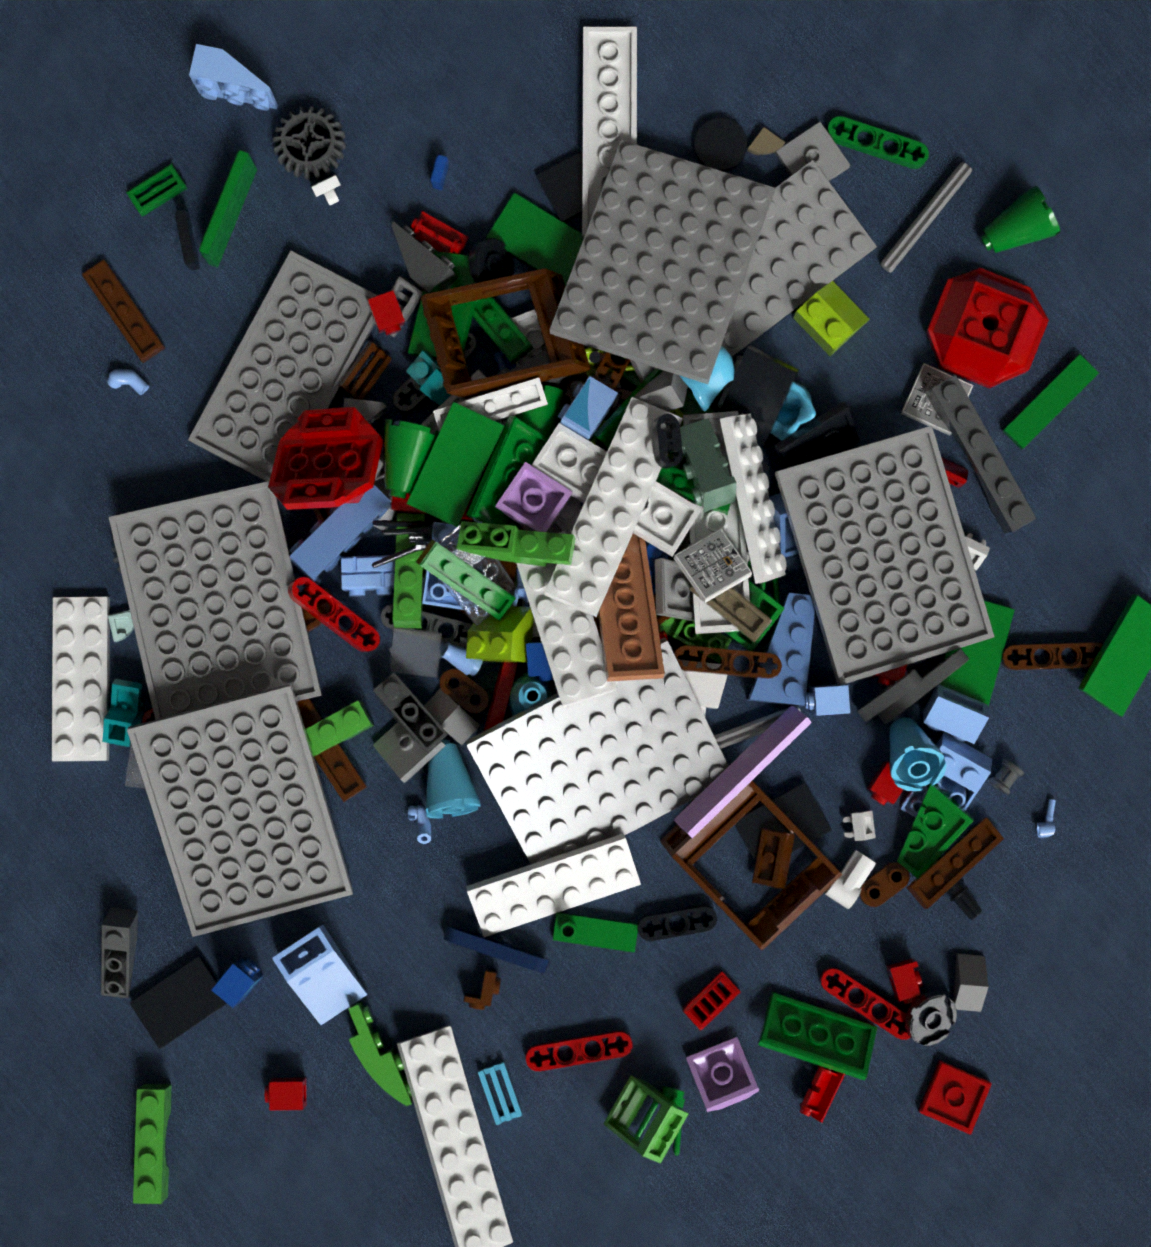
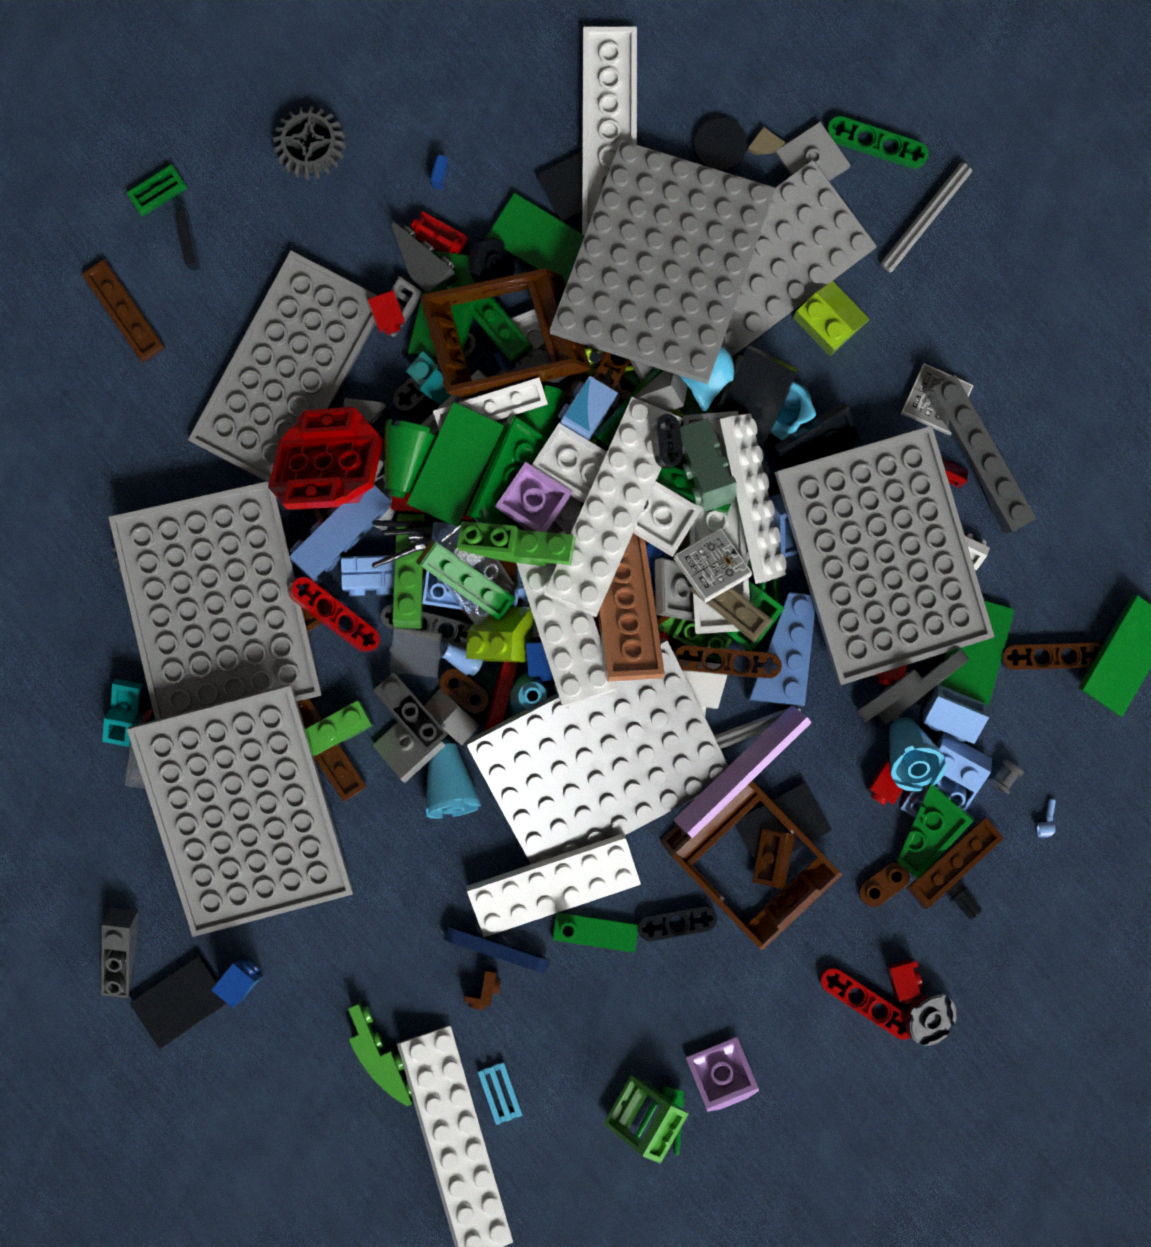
white plate [52,597,110,761] -> none
light blue arm [107,369,149,395] -> none
light aqua tile [108,610,134,642] -> none
bright green arch [133,1084,172,1204] -> none
light blue slope [189,44,278,111] -> none
green tile [199,150,257,268] -> none
red brick [264,1077,307,1111] -> none
light blue slope [272,925,368,1025] -> none
white tile [311,175,340,205] -> none
reddish brown tile [338,342,392,400] -> none
light blue arm [408,804,431,844] -> none
red beam [526,1030,632,1071] -> none
red slope [681,971,740,1031] -> none
green tile [758,992,877,1080] -> none
red hinge [799,1065,845,1123] -> none
light blue brick [805,684,850,716] -> none
white piece [825,850,876,909] -> none
white tile [843,811,876,841] -> none
red tile [918,1060,992,1135] -> none
red piece [926,268,1049,389] -> none
light grey slope [953,953,989,1012] -> none
green cone [980,185,1060,253] -> none
green tile [1003,354,1099,450] -> none

